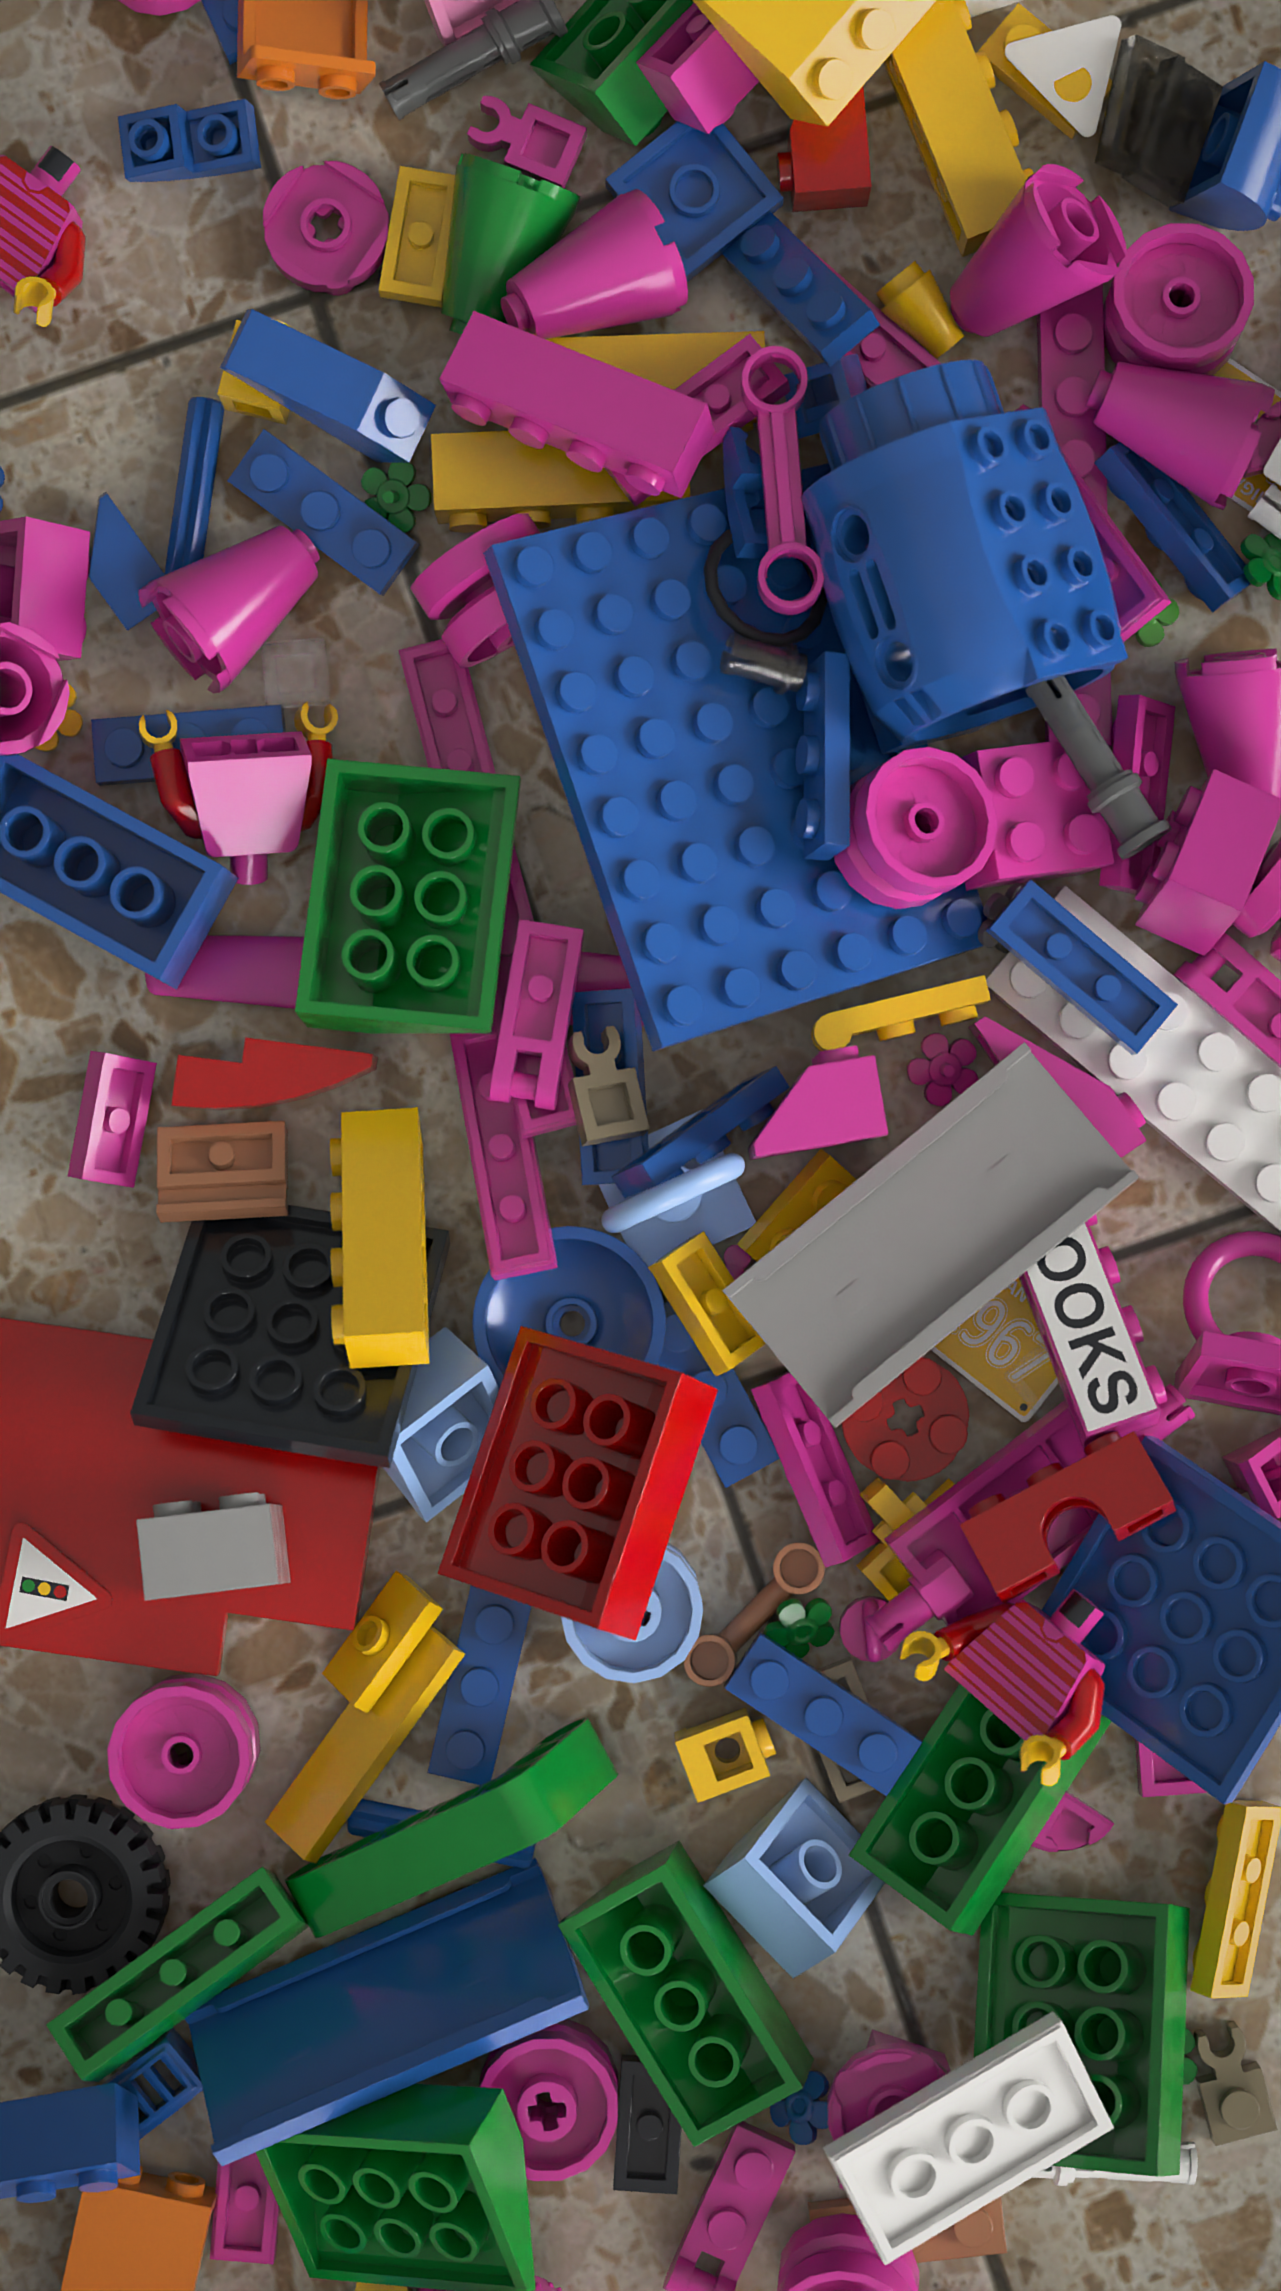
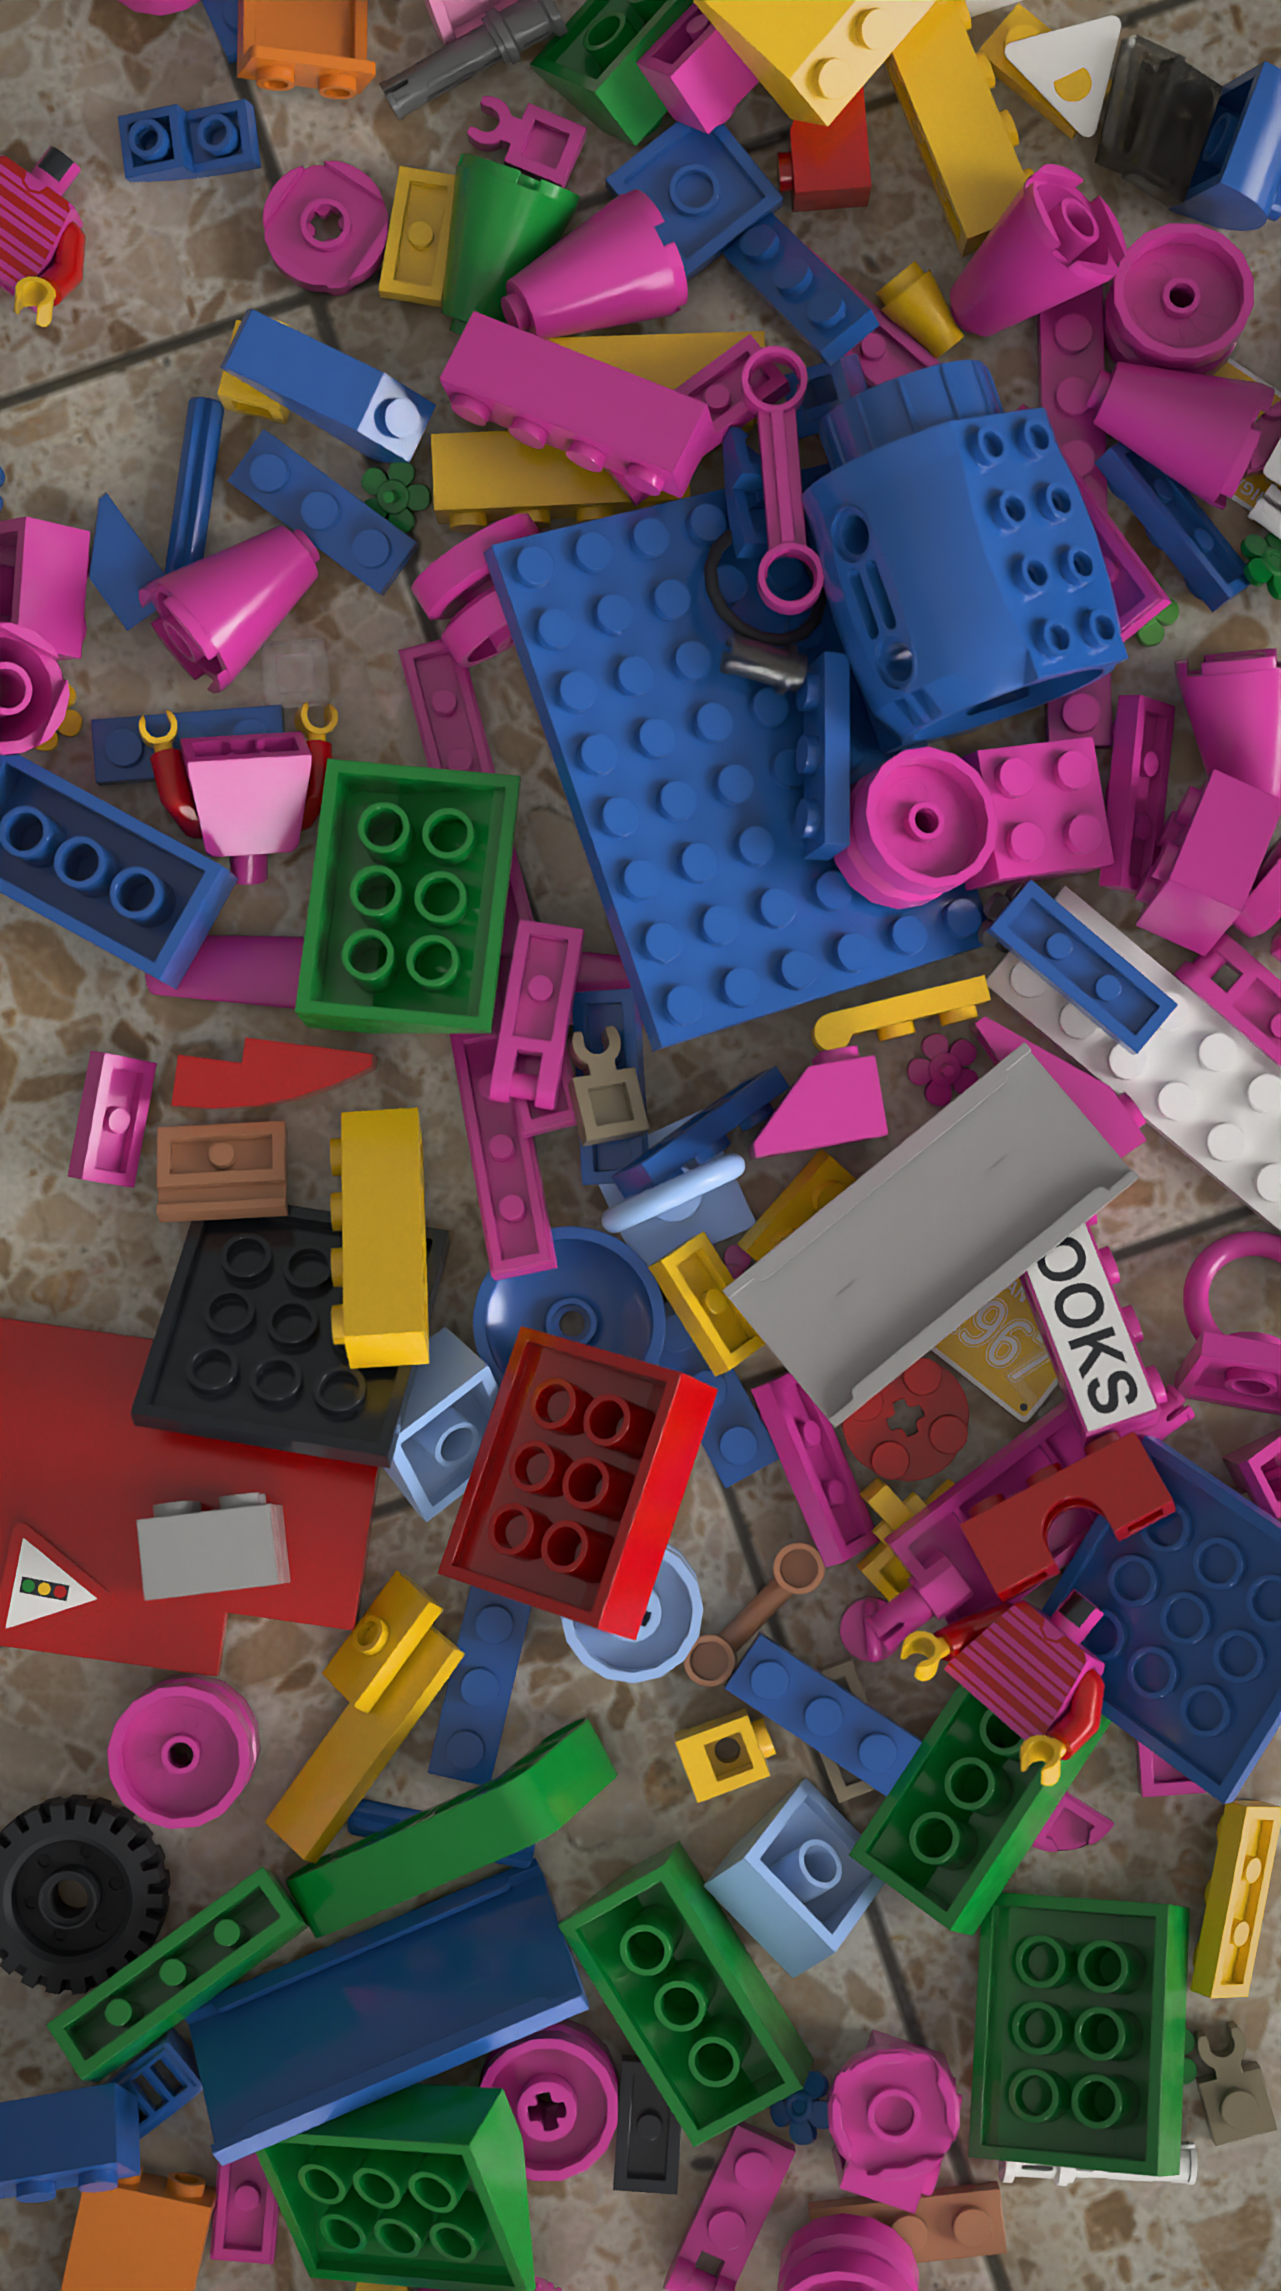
green plant [763,1598,835,1658] -> none
white tile [823,2012,1114,2265] -> none
dark grey pin [1025,675,1172,860] -> none

